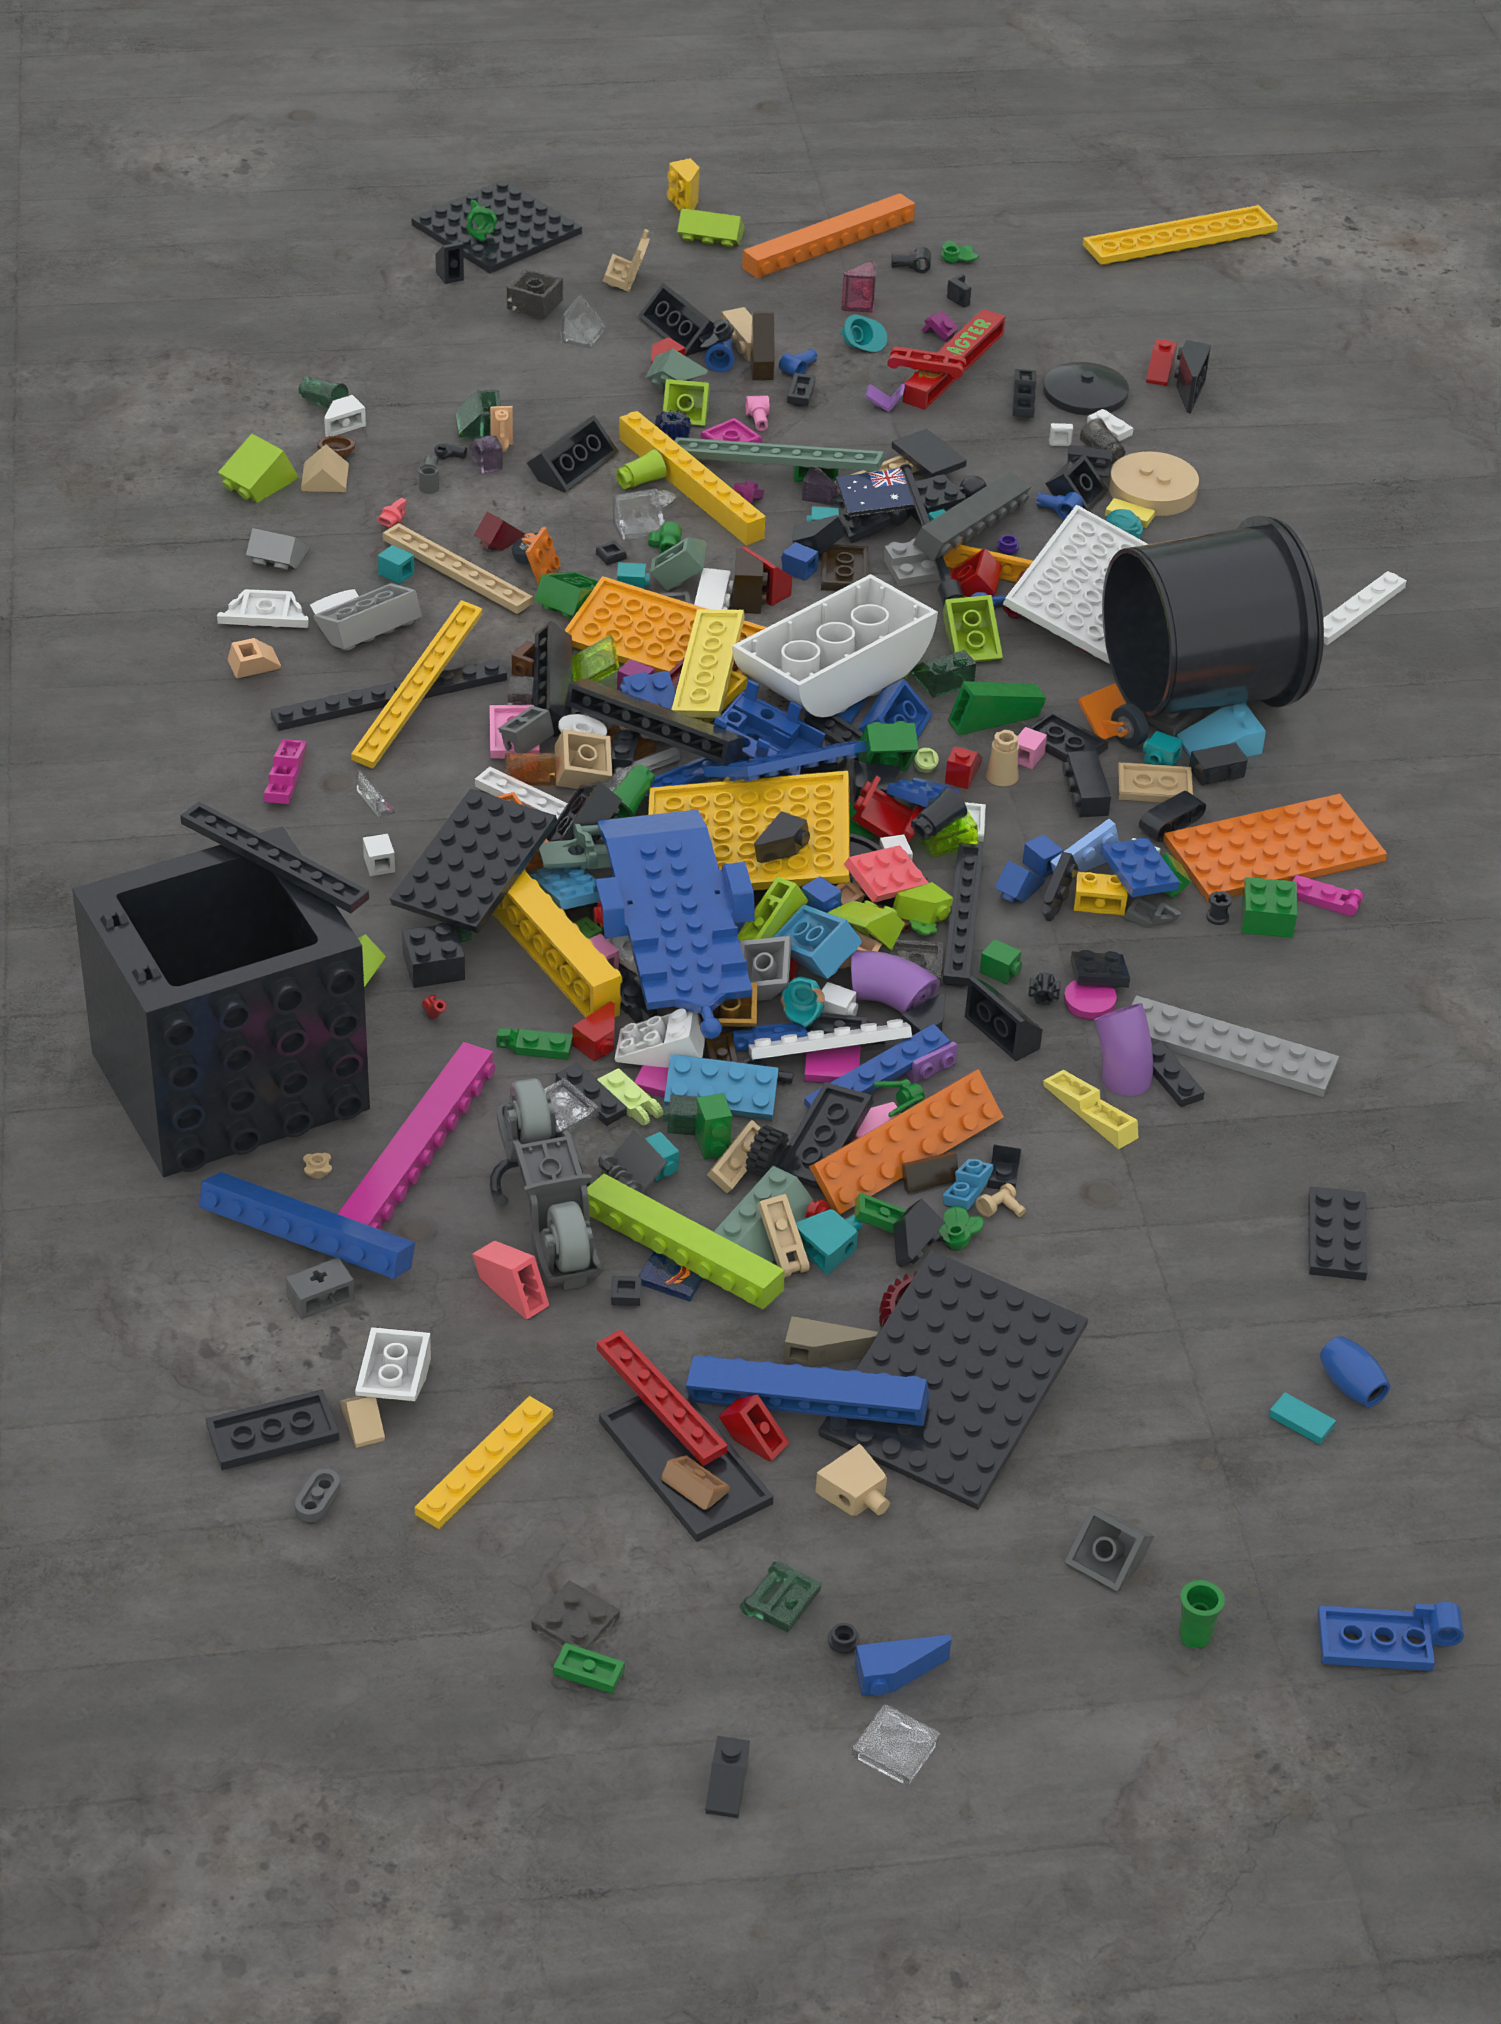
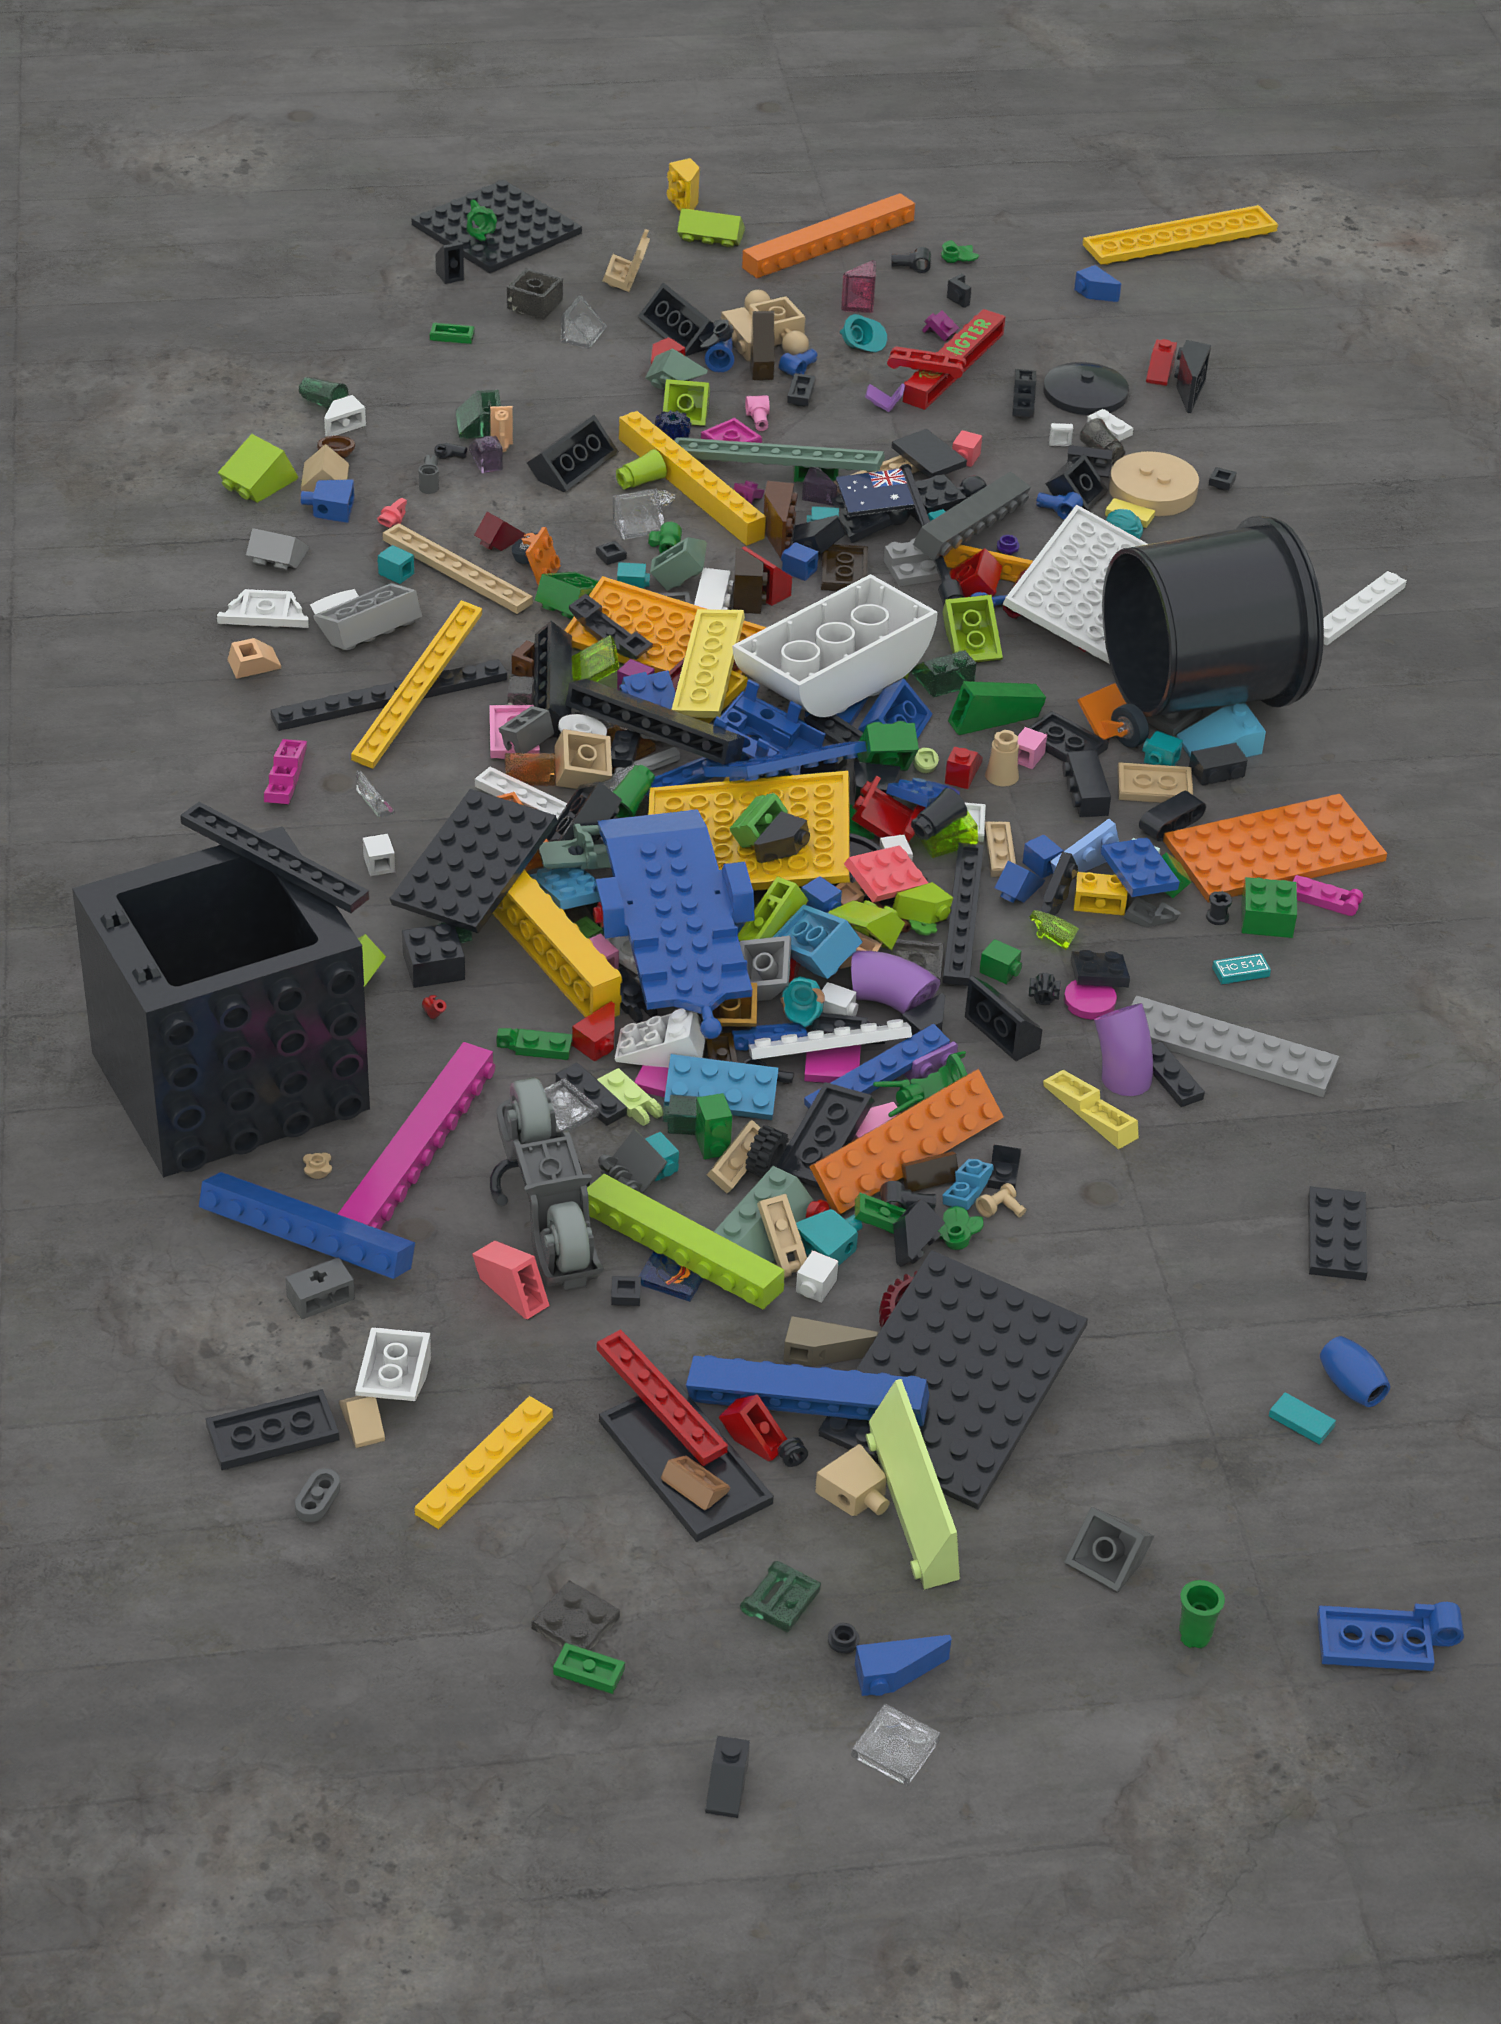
none -> blue torso [301,479,355,523]
none -> green tile [430,323,475,344]
none -> black slope [569,593,653,659]
none -> bright green brick [730,793,788,848]
none -> tan brick [745,290,809,355]
none -> reddish brown slope [764,481,798,559]
none -> black bush [778,1437,808,1467]
none -> white brick [796,1251,838,1302]
none -> yellowish green slope [866,1379,960,1590]
none -> black pin [880,1181,936,1211]
none -> green hair [910,1051,967,1099]
none -> coral brick [952,430,982,467]
none -> tan tile [984,822,1016,877]
none -> clear neon green slope [1029,910,1079,950]
none -> blue slope [1074,265,1121,302]
none -> black plate [1208,467,1237,491]
none -> teal tile [1212,953,1271,984]

